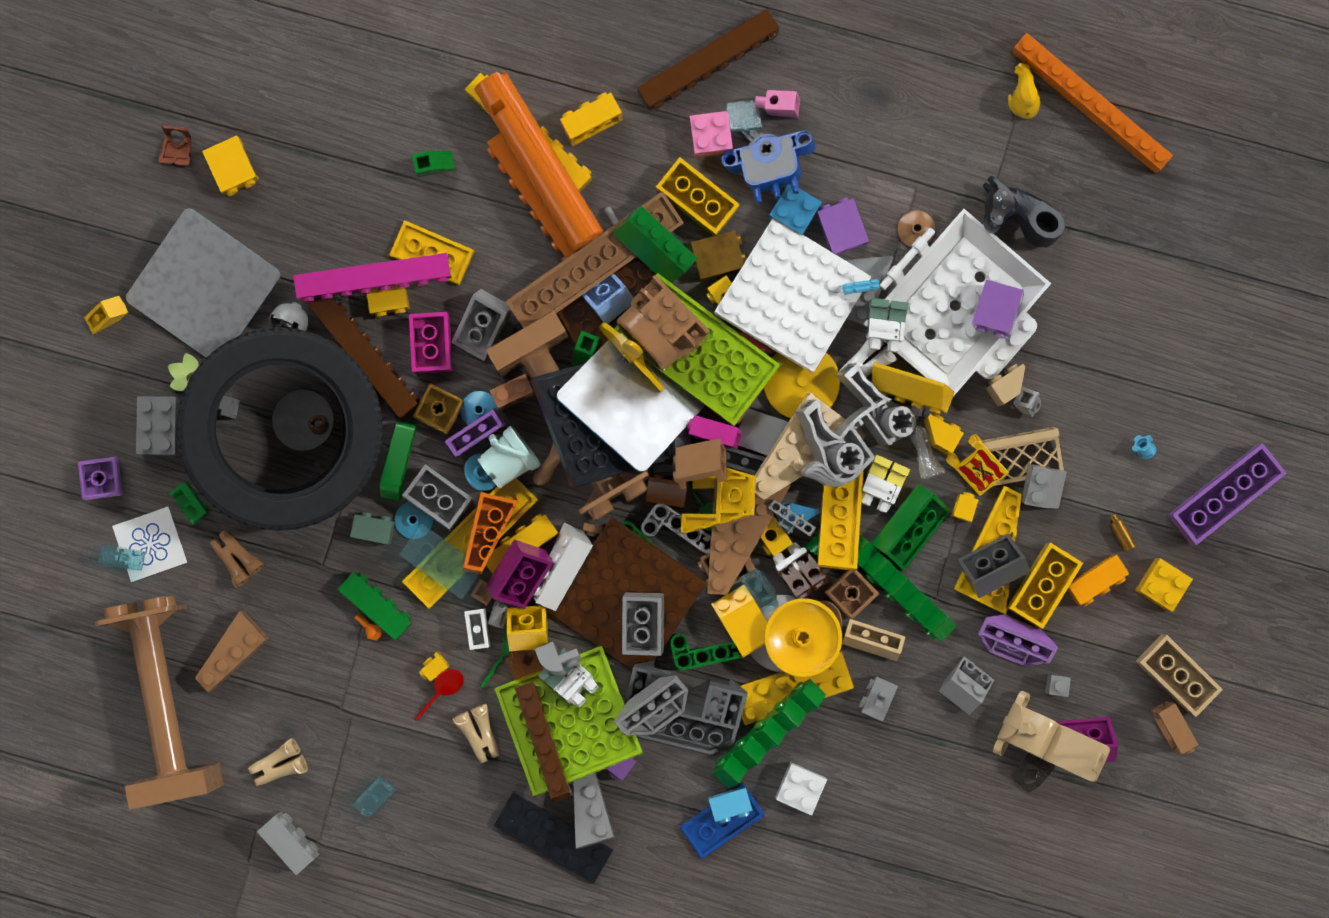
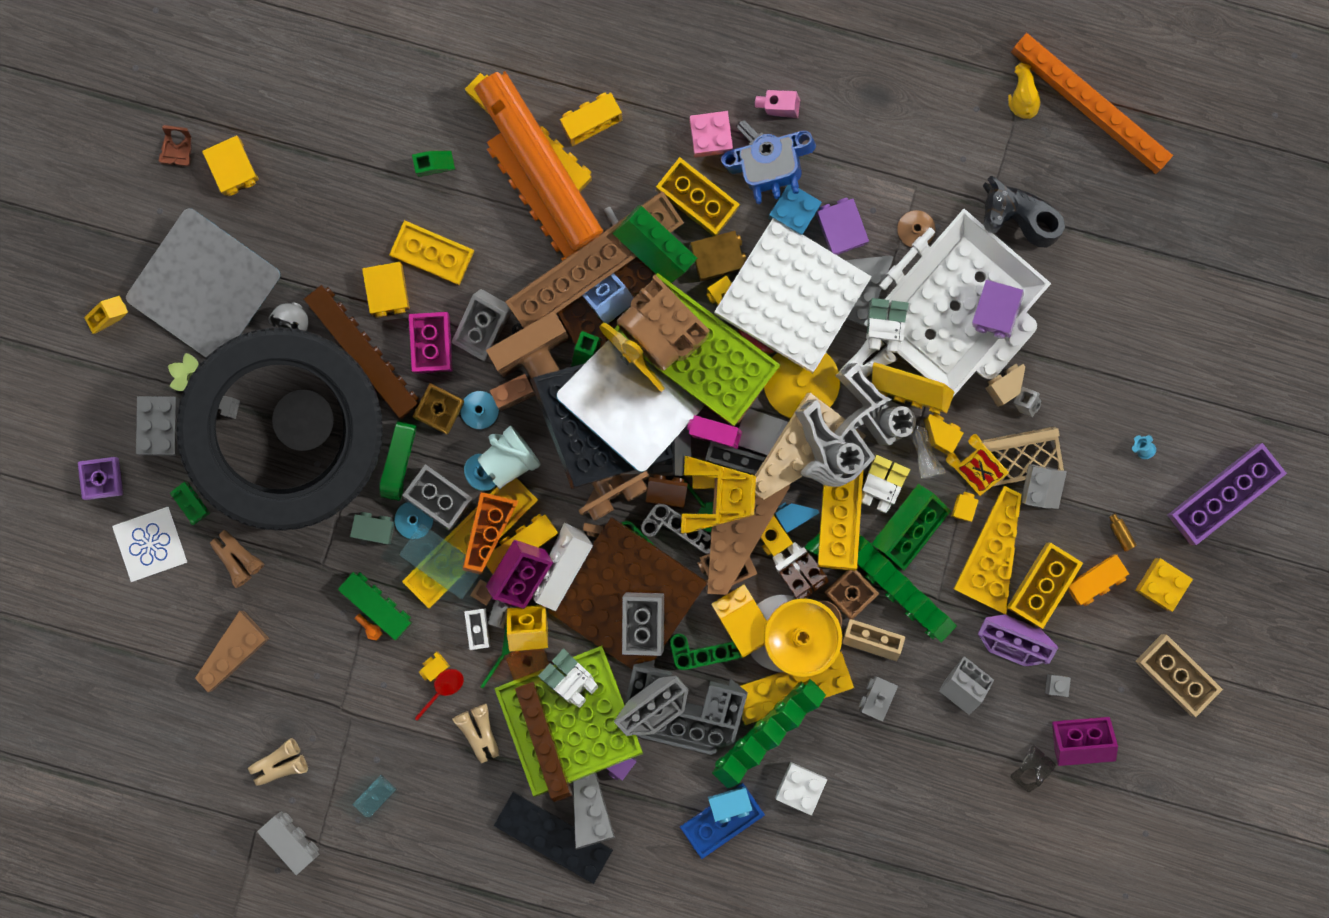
medium nougat piece [95,596,224,810] -> none
clear light blue slope [97,544,146,570] -> none
dark pink brick [293,253,452,303] -> none
medium nougat piece [308,415,328,435] -> none
medium lavender brick [445,408,506,457] -> none
medium nougat piece [533,442,561,486] -> none
light grey brick [535,642,582,676] -> none
reddish brown brick [637,8,779,111] -> none
medium nougat panel [673,438,726,489] -> none
clear light blue piece [726,100,762,132] -> none
clear light blue slope [740,568,777,608] -> none
light grey piece [768,499,816,536] -> none
medium azure axle [842,279,880,294] -> none
dark grey slope [957,533,1030,598] -> none
tan piece [993,691,1110,782] -> none
medium nougat window [1150,701,1199,755] -> none

